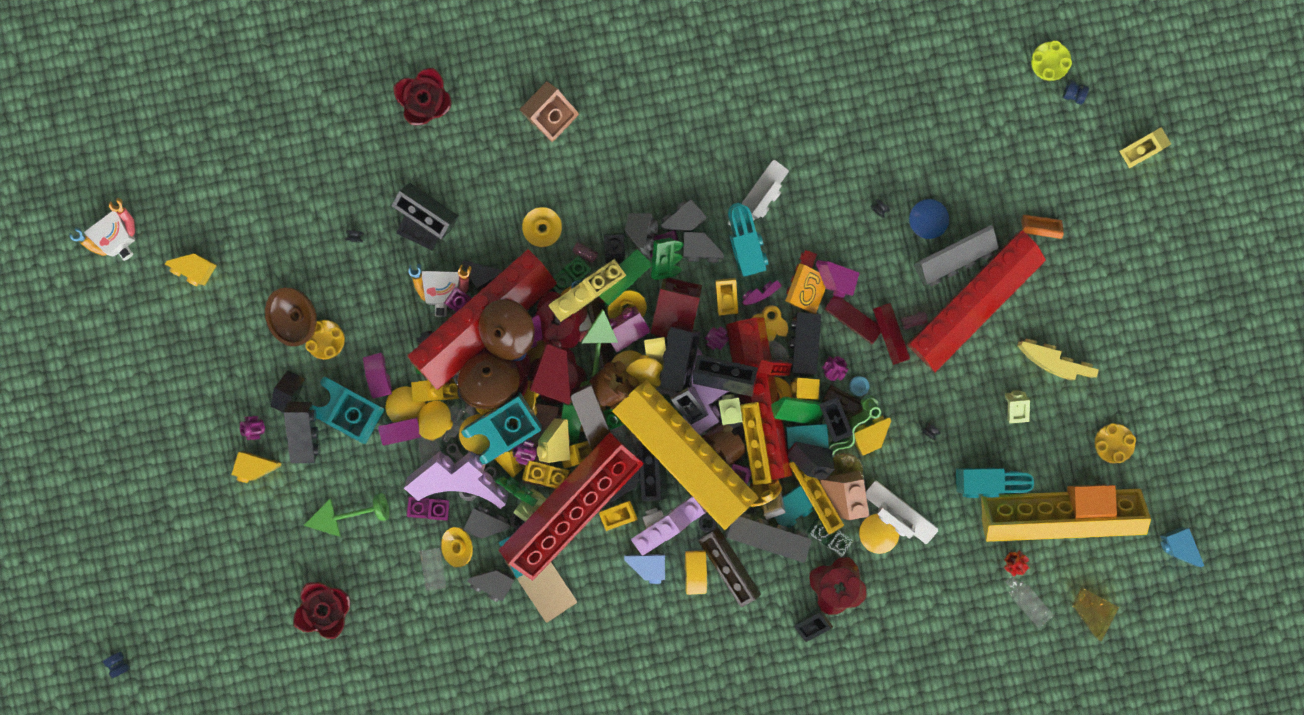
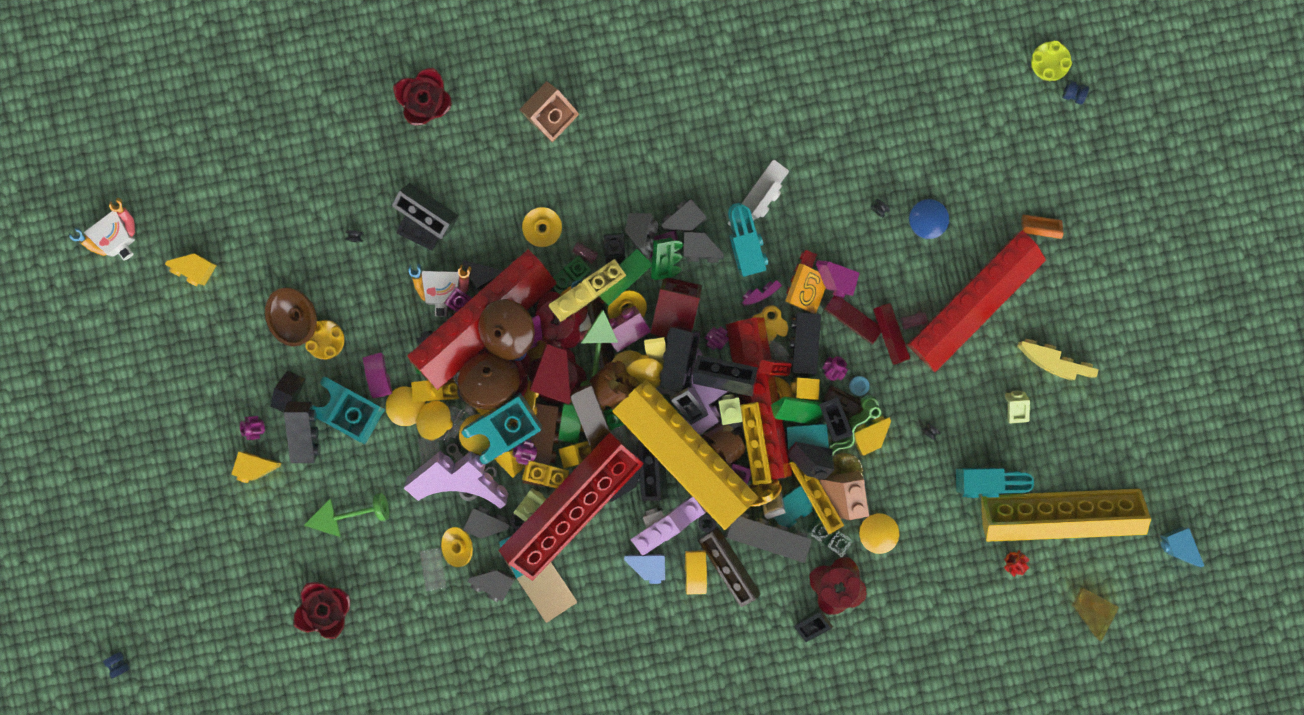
magenta slope [378,417,422,445] -> none
magenta slope [406,496,449,521] -> none
green plate [495,475,538,507] -> none
light yellow slope [537,418,570,463] -> none
yellow slope [599,501,638,531] -> none
yellow slope [715,278,738,316] -> none
white bracket [866,481,938,544] -> none
slope [913,225,998,287] -> none
clear hinge [1005,577,1054,629] -> none
orange slope [1067,484,1117,519] -> none
yellow dish [1094,423,1136,463] -> none
light yellow slope [1119,127,1171,168] -> none

